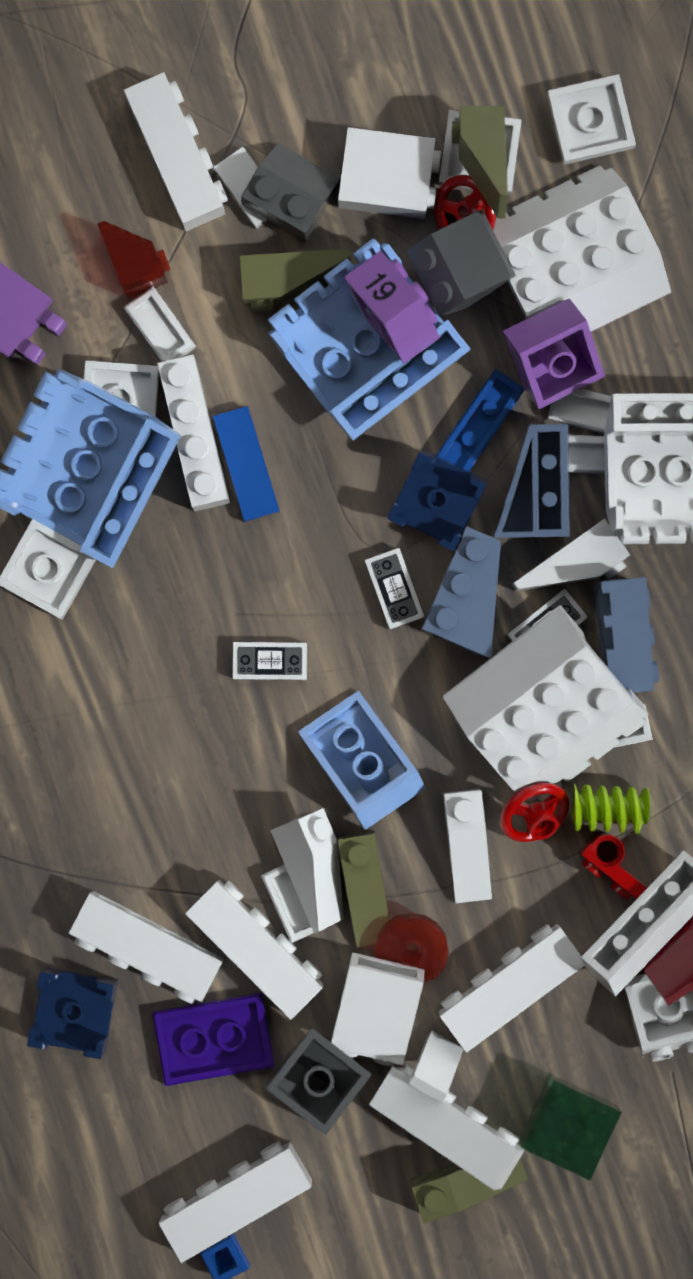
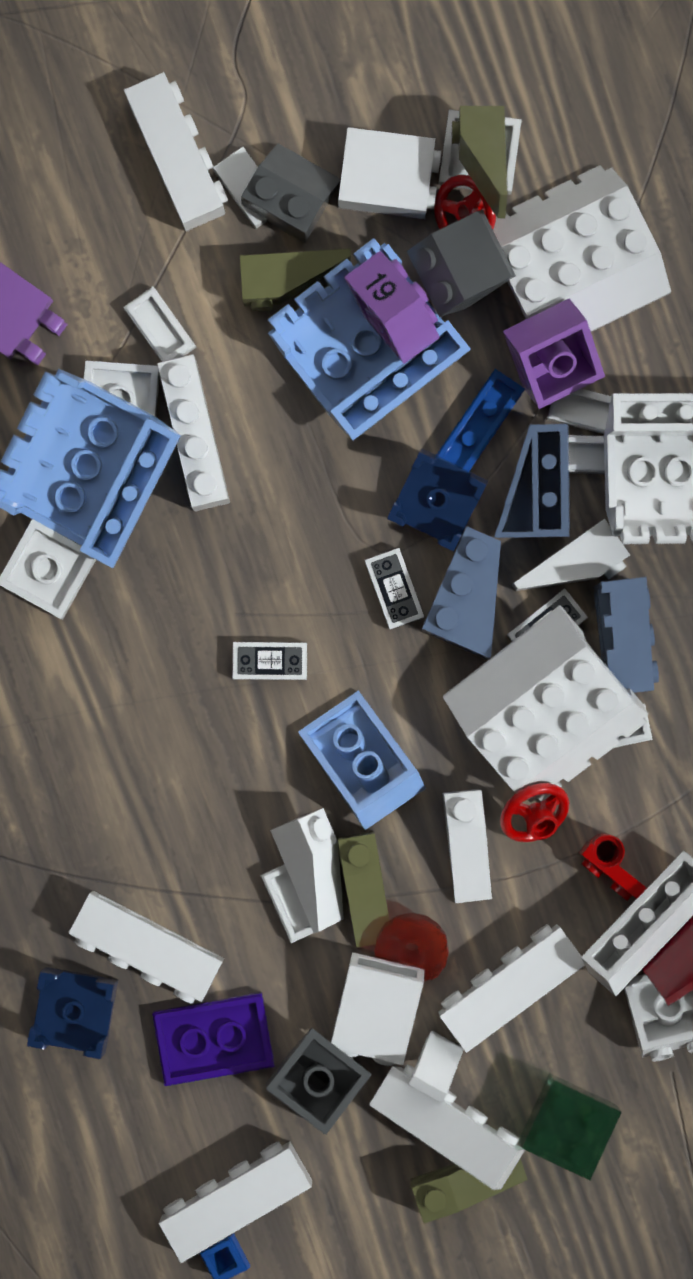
clear red slope [97,221,171,299] -> none
white brick [185,880,323,1020] -> none
blue tile [213,406,280,522] -> none
white plate [547,74,636,165] -> none
lime piece [571,784,650,834] -> none

